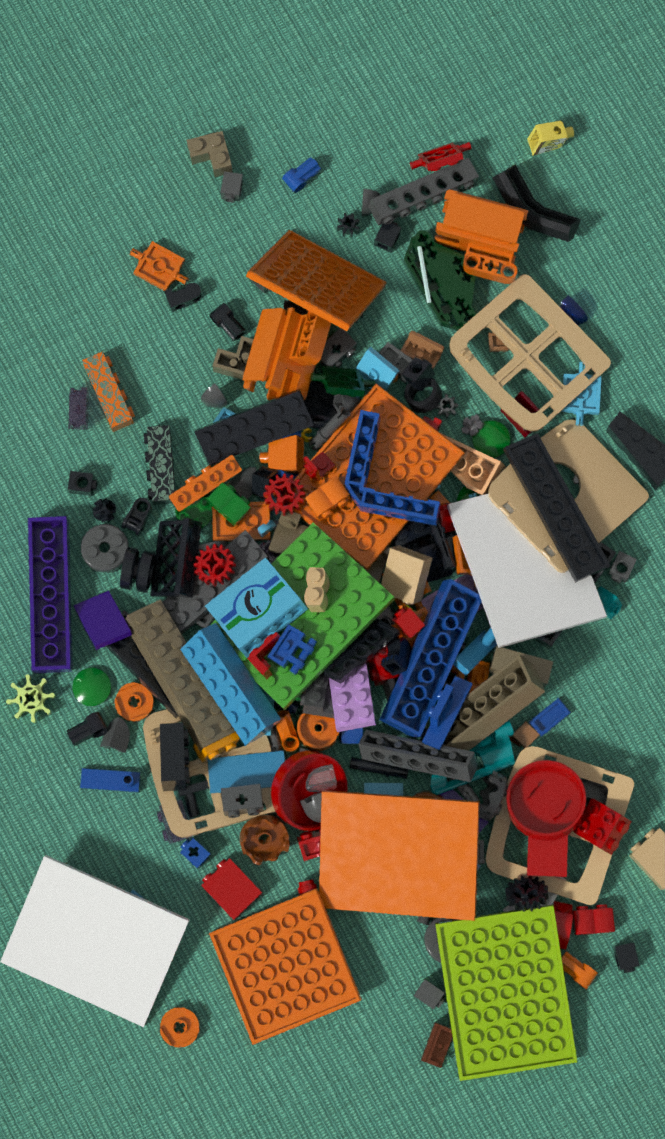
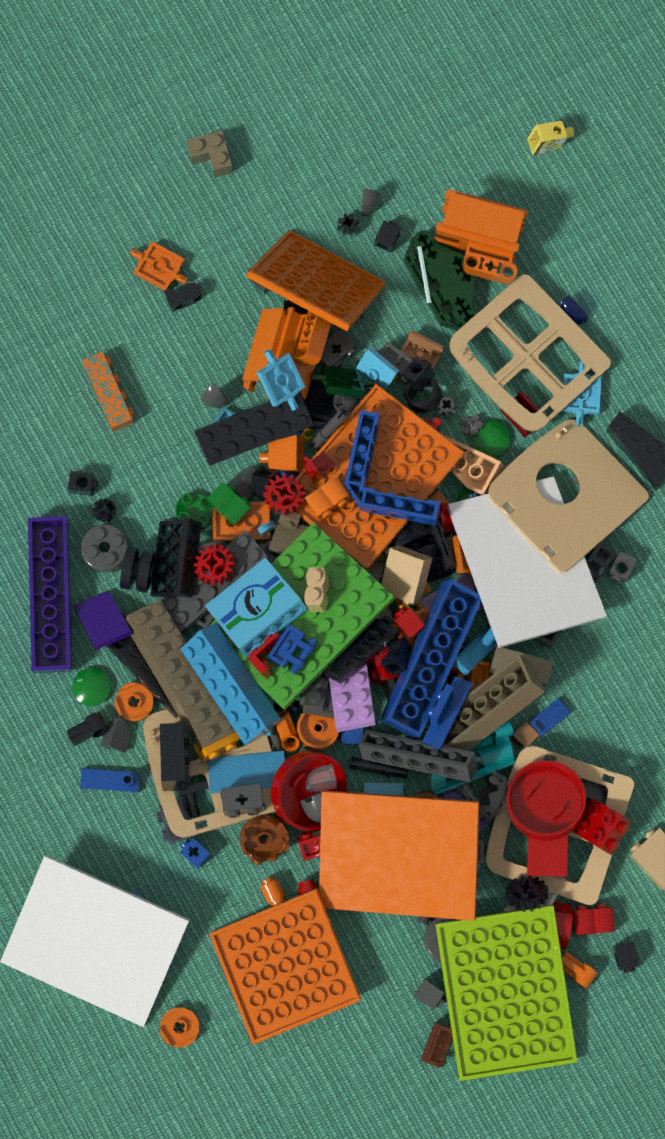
yellowish green gear [6,674,56,723] -> none
hinge [68,387,89,429] -> none
black piece [121,498,152,536] -> none
black brick [144,425,175,505] -> none
orange bracket [169,455,242,512] -> none
red brick [201,858,262,920] -> none
black piece [209,303,246,342] -> none
dark tan brick [213,336,254,380] -> none
dark grey brick [220,171,243,203] -> none
blue piece [282,157,321,193] -> none
dark grey brick [368,158,479,226] -> none
red plate [409,142,472,171] -> none
medium nougat tile [488,332,508,352] -> none
black piece [492,164,581,242] -> none
black plate [503,433,610,583] -> none
teal bracket [597,586,622,619] -> none
none -> medium azure plate [256,349,305,410]
none -> orange brick [260,876,286,907]

